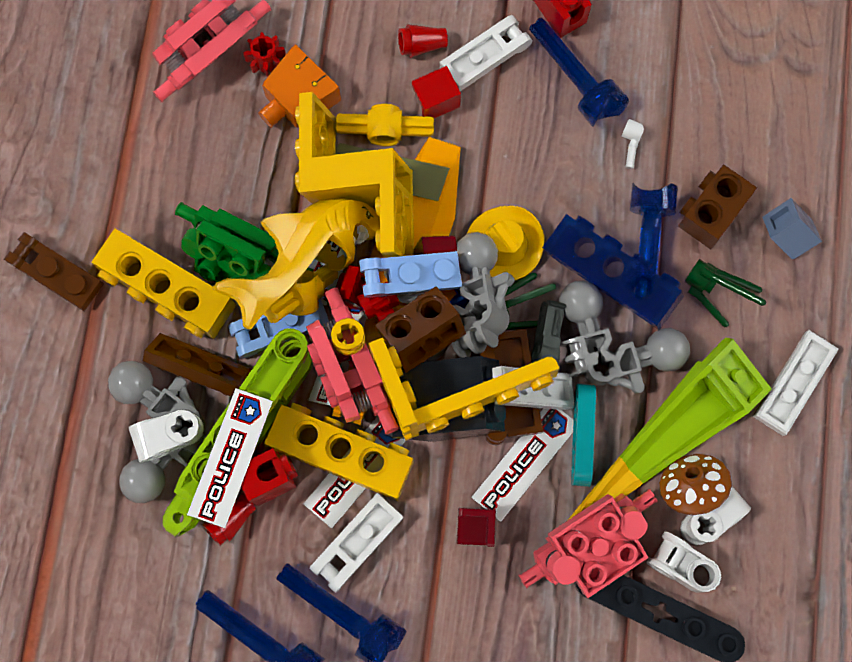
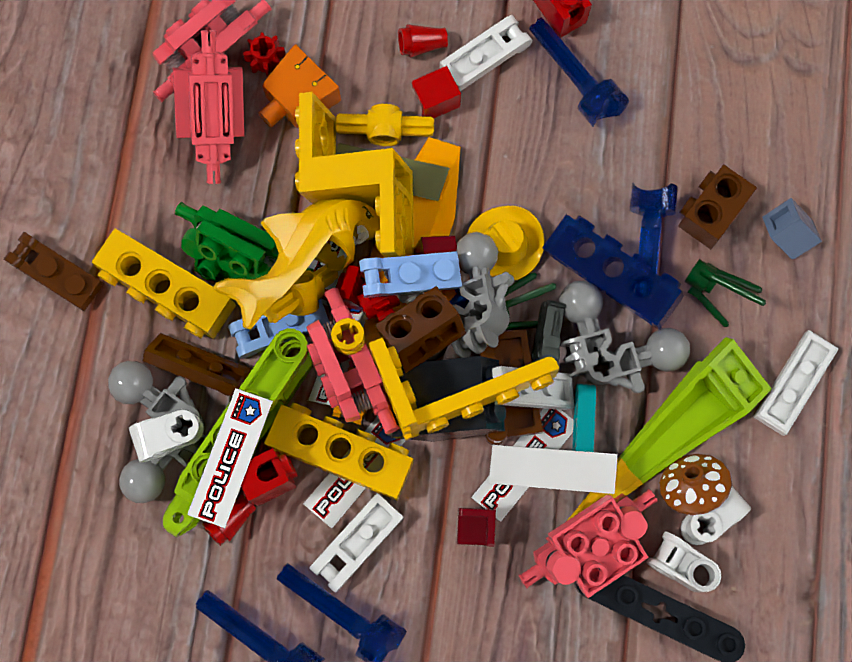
white hand [621,119,644,169] -> none
none -> coral piece [173,30,244,184]
none -> white sticker [489,445,618,494]

